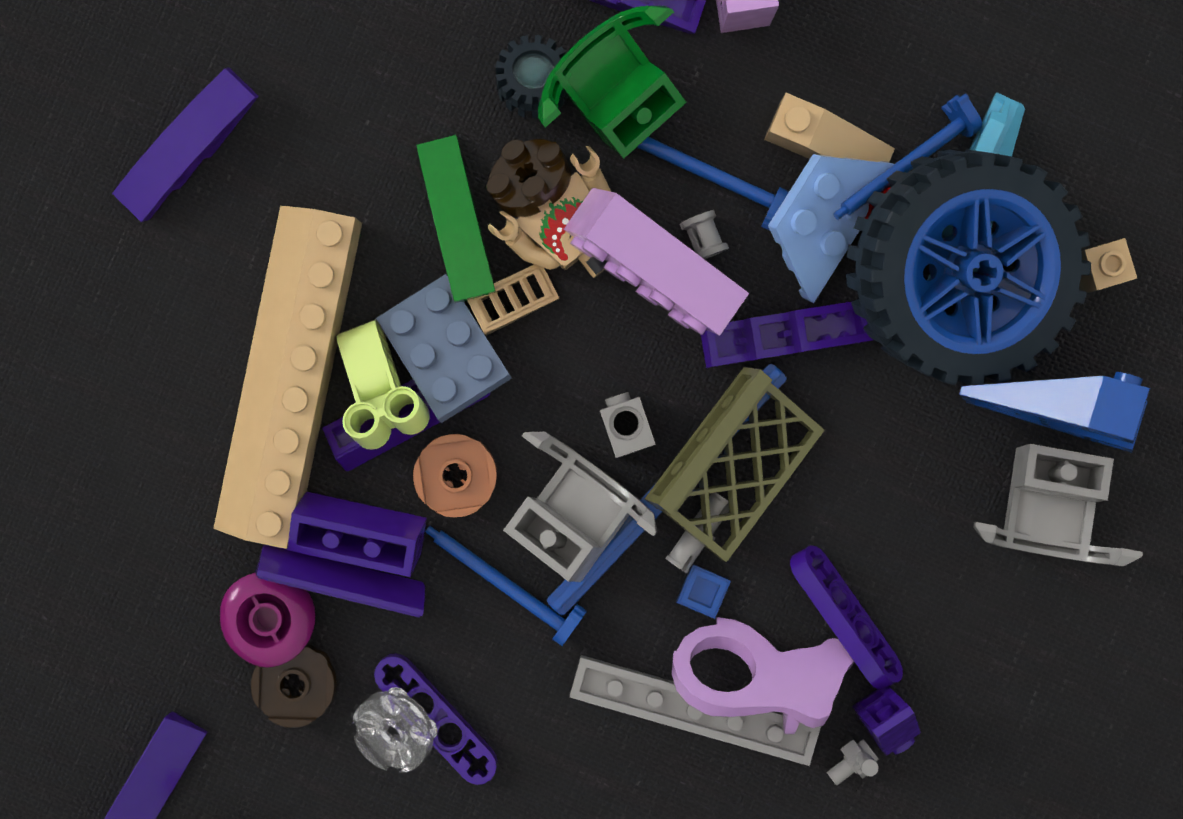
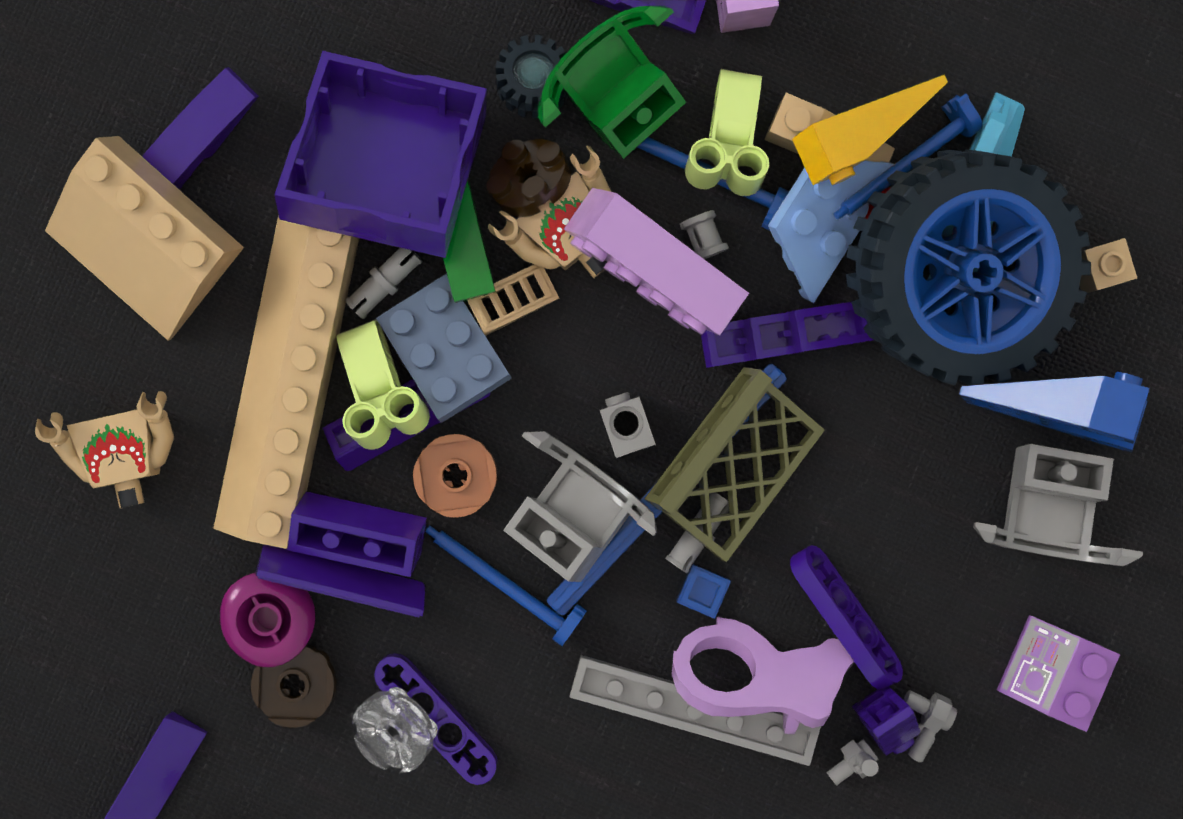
none -> tan torso [35,391,174,508]
none -> tan slope [45,136,244,340]
none -> dark purple tile [274,51,487,258]
none -> light grey pin [345,248,423,319]
none -> yellowish green piece [685,69,769,196]
none -> yellow slope [792,75,948,186]
none -> light grey piece [904,690,957,762]
none -> medium lavender slope [997,615,1120,732]

